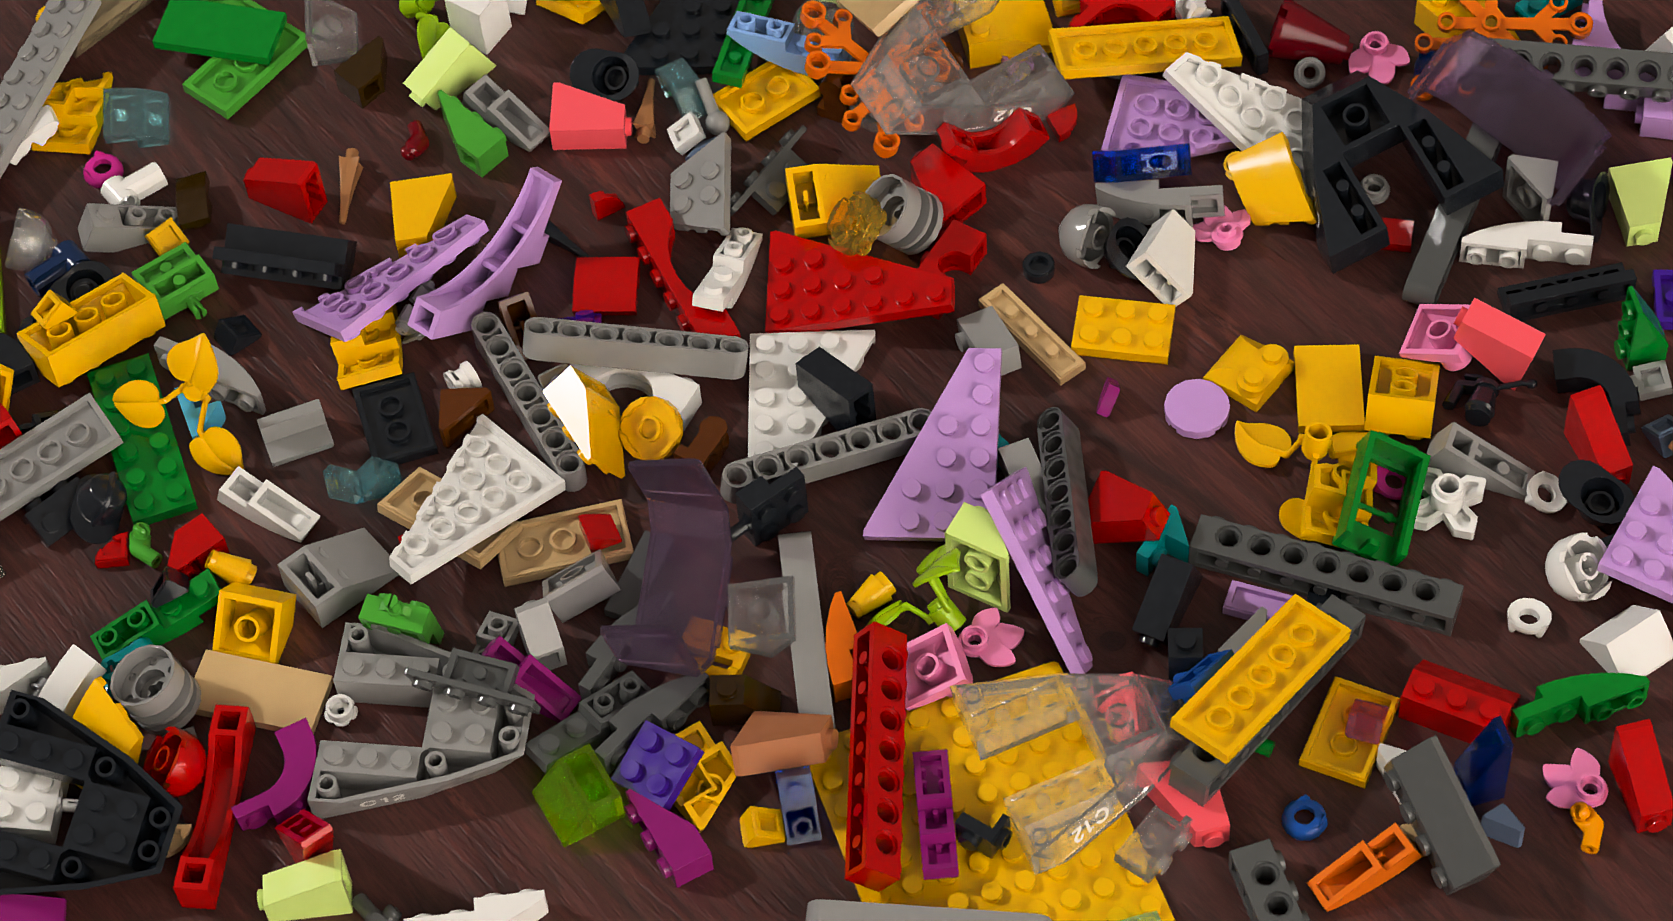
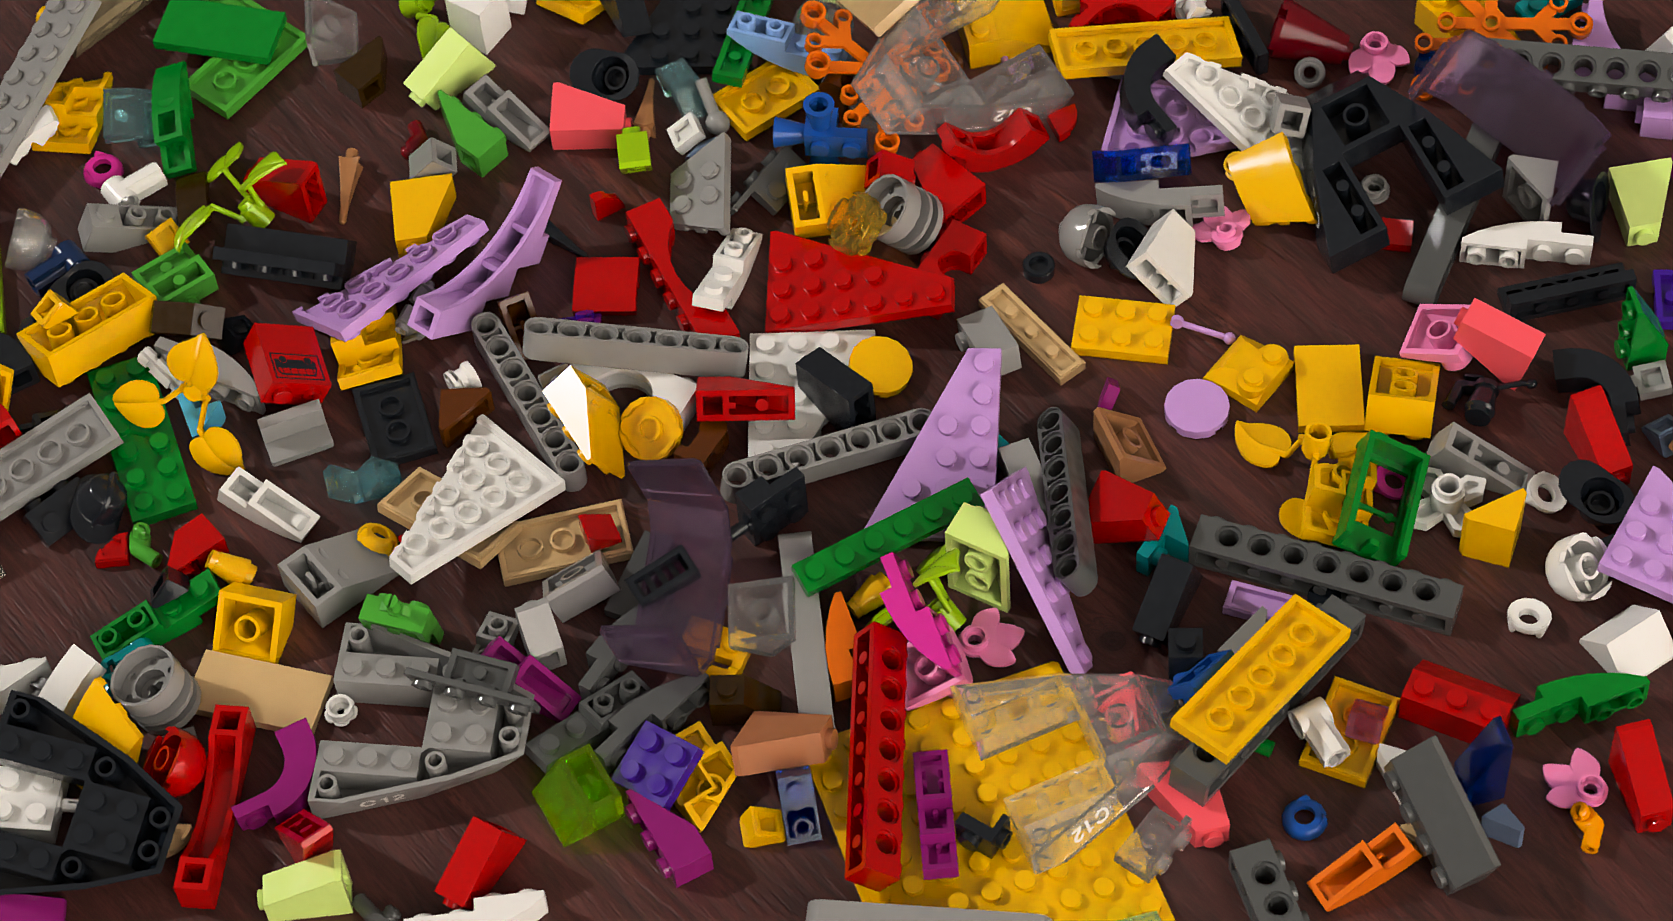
none -> white axle [137,346,185,399]
none -> dark brown slope [149,300,225,342]
none -> green slope [152,61,197,179]
none -> lime plant [174,142,287,254]
none -> red brick [243,323,332,405]
none -> yellow piece [357,522,399,556]
none -> light grey brick [409,137,457,179]
none -> red slope [434,816,527,910]
none -> lime slope [616,126,653,174]
none -> black slope [624,544,702,609]
none -> red slope [696,376,796,421]
none -> blue brick [773,92,869,165]
none -> green plate [791,477,985,598]
none -> yellow tile [848,336,913,398]
none -> red brick [864,149,916,190]
none -> dark pink slope [880,552,962,678]
none -> medium nougat slope [1093,407,1167,483]
none -> black arch [1120,34,1177,148]
none -> lavender hinge [1170,315,1236,345]
none -> light grey brick [1269,92,1311,139]
none -> white piece [1288,697,1351,768]
none -> yellow slope [1459,488,1527,568]

